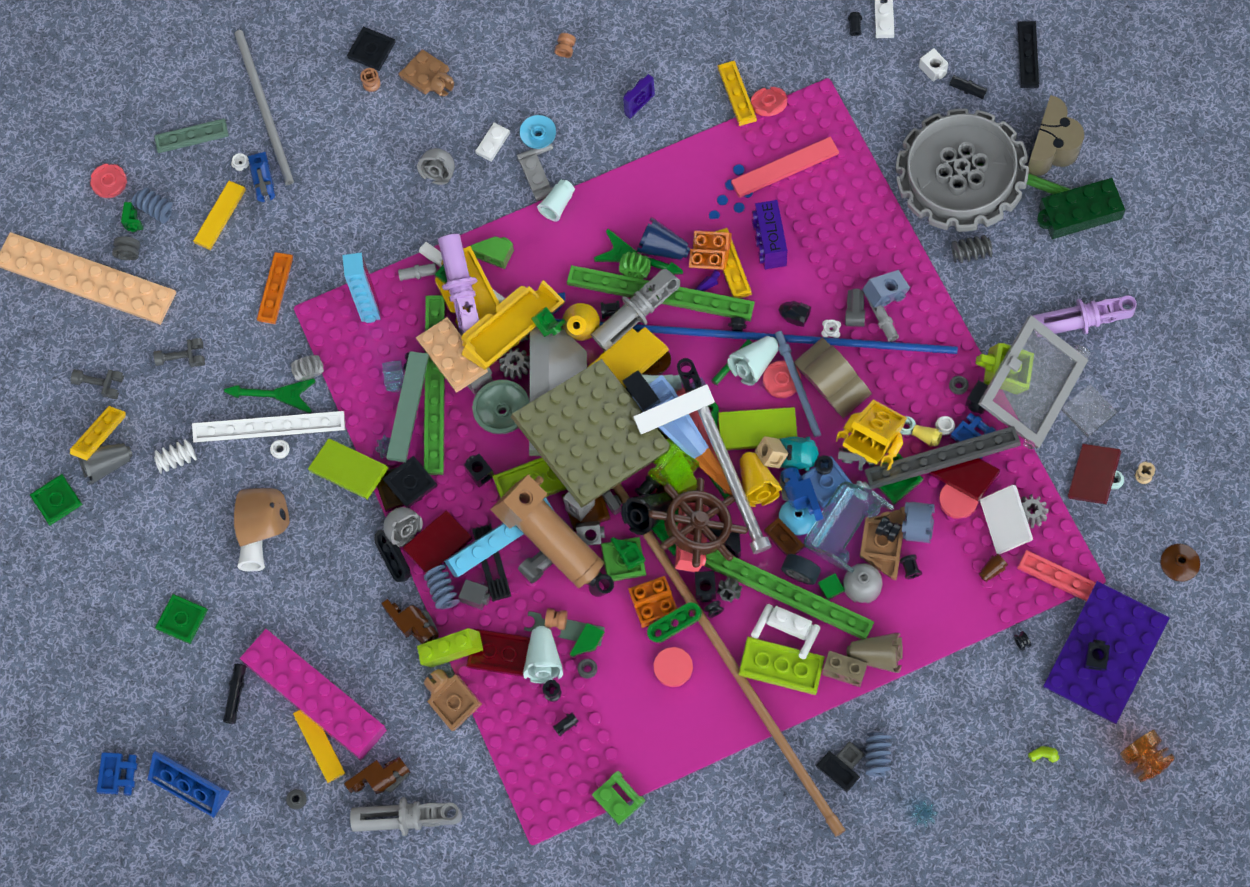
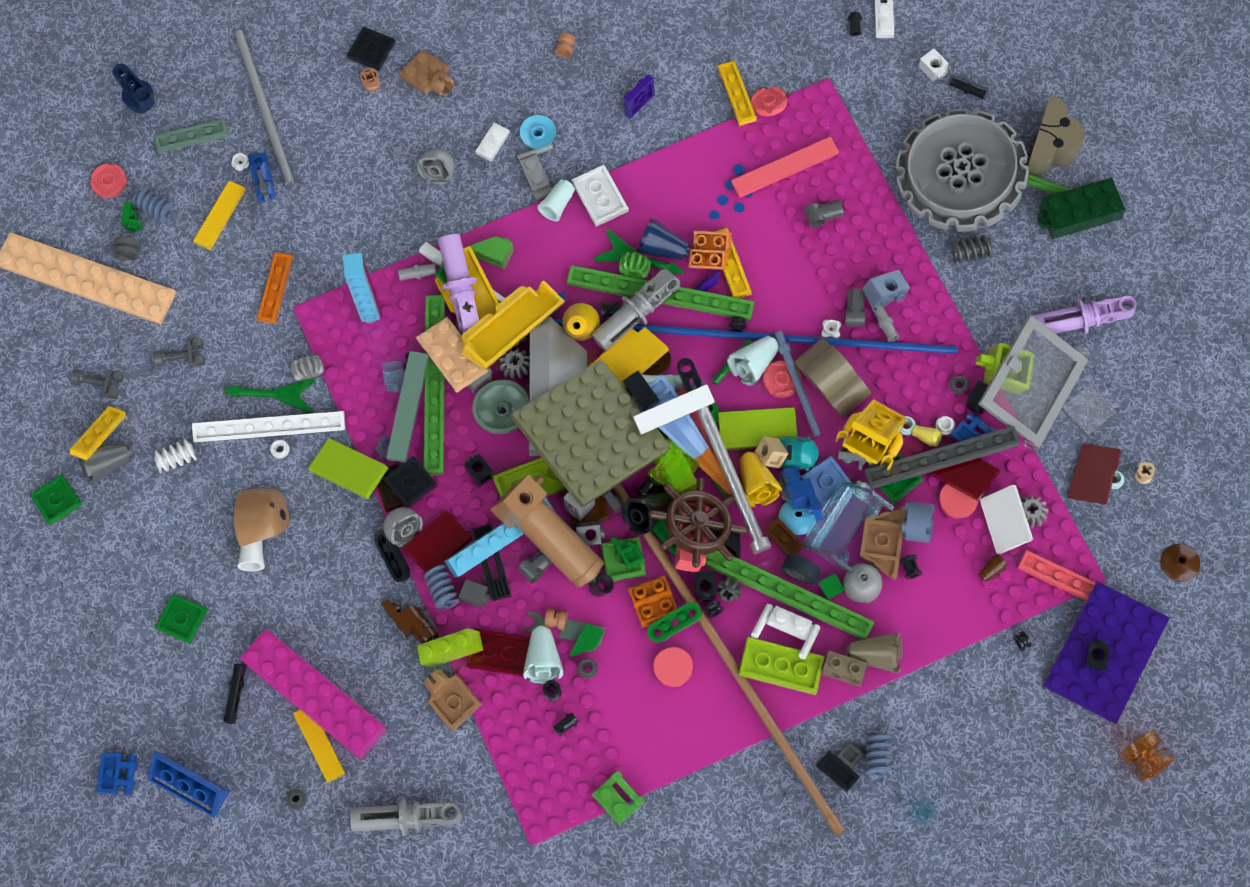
reddish brown plate [344,756,411,794] -> none
green bracket [531,307,565,337] -> none
dark purple brick [752,200,788,269] -> none
black rock [778,301,811,327] -> none
black bush [815,455,833,475] -> none
black wheel [875,516,902,542] -> none
black tile [1017,21,1039,88] -> none
lime arm [1028,746,1059,763] -> none
none -> dark blue beam [112,64,155,113]
none -> white tile [571,165,629,227]
none -> dark grey piece [804,199,844,228]

